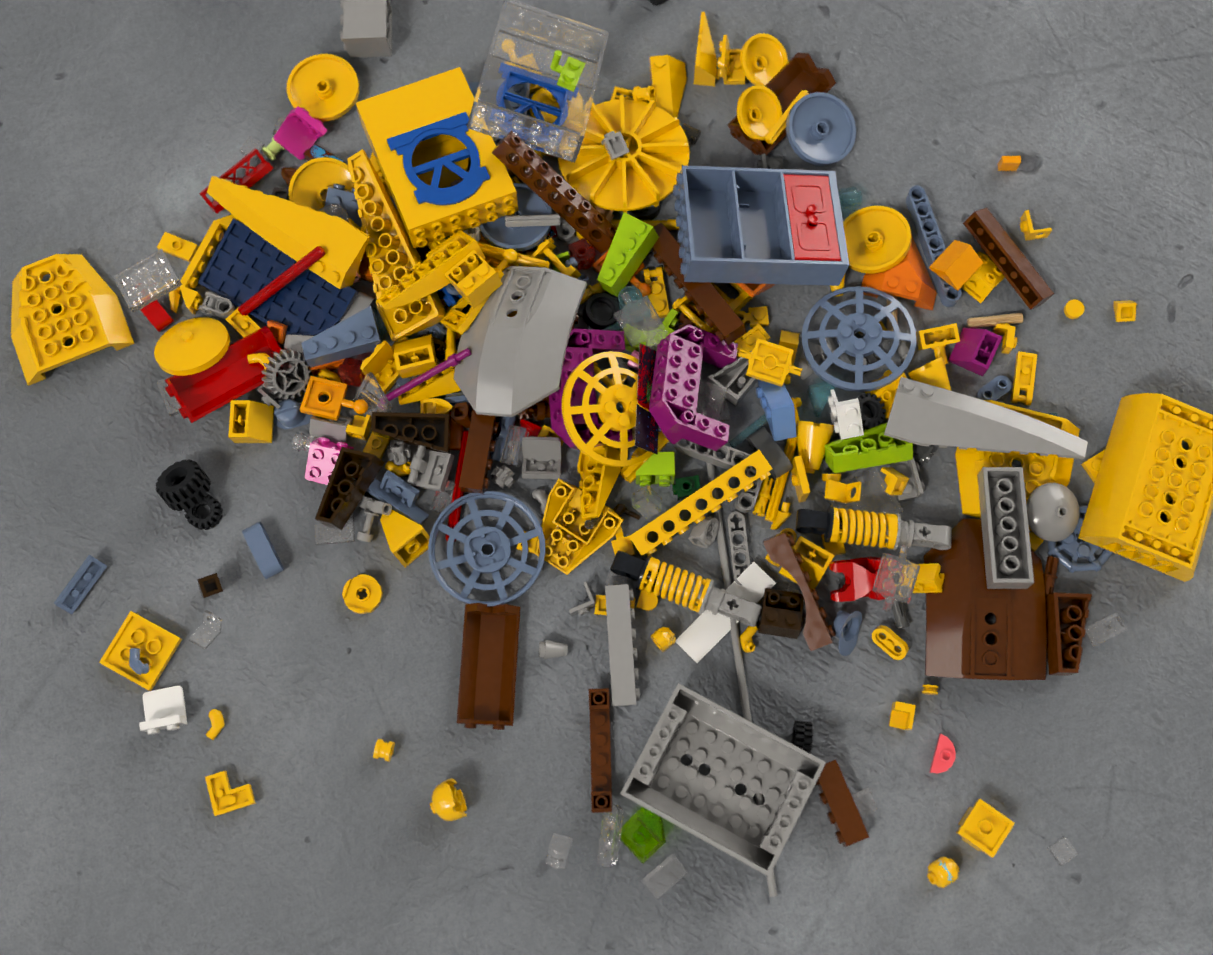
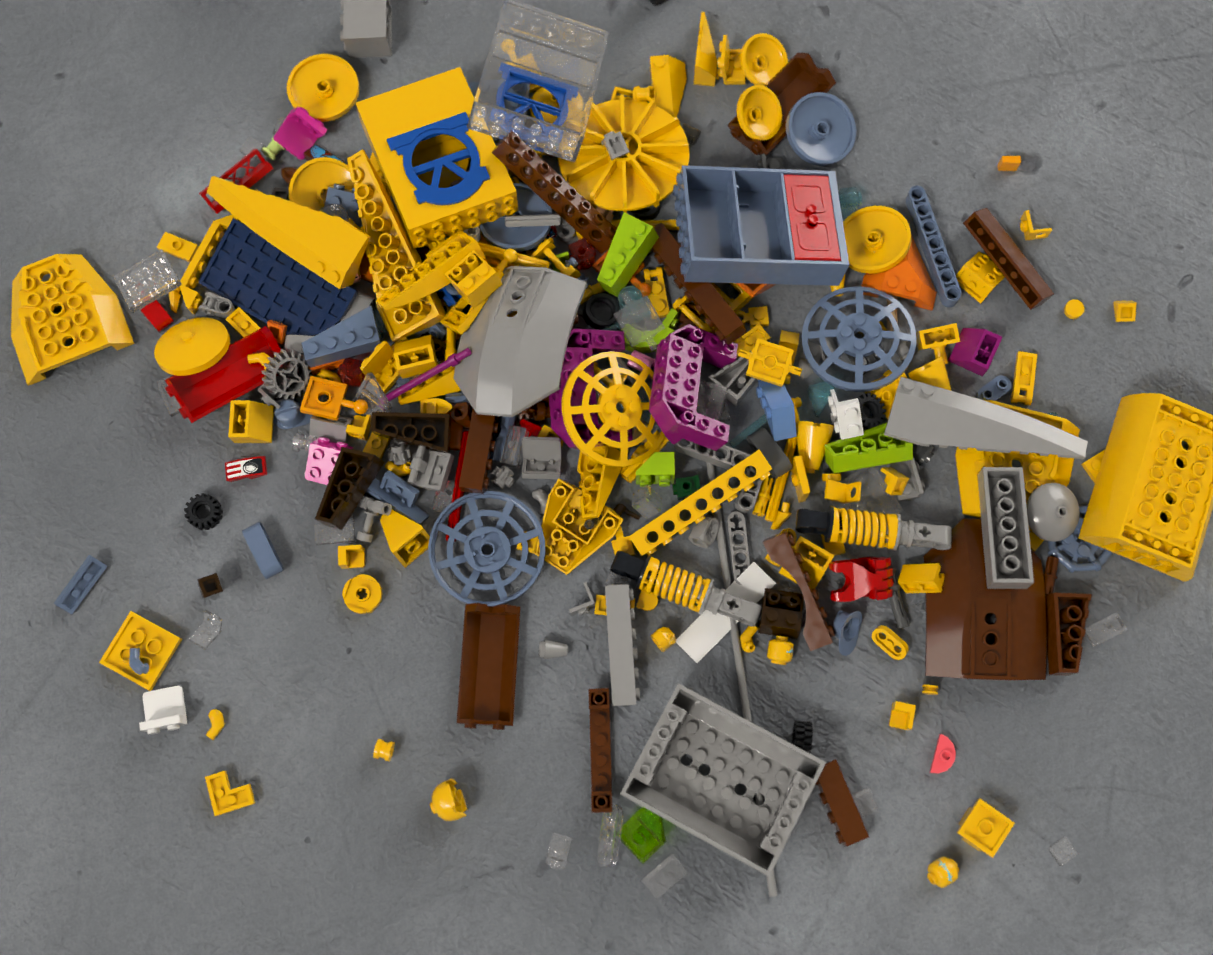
black tyre [155,459,211,511] -> none
red axle [238,246,325,316] -> none
lime plate [550,50,586,92] -> none
black sticker [635,344,659,455] -> none
clear tile [646,327,668,347] -> none
yellow axle [765,90,809,144] -> none
clear plate [872,545,920,612] -> none
light orange slope [929,240,983,291] -> none
tan axle [967,313,1023,328] -> none
yellow bracket [992,323,1017,354] -> none
none -> slope [225,456,267,482]
none -> yellow panel [338,545,365,569]
none -> yellow head [767,635,794,665]

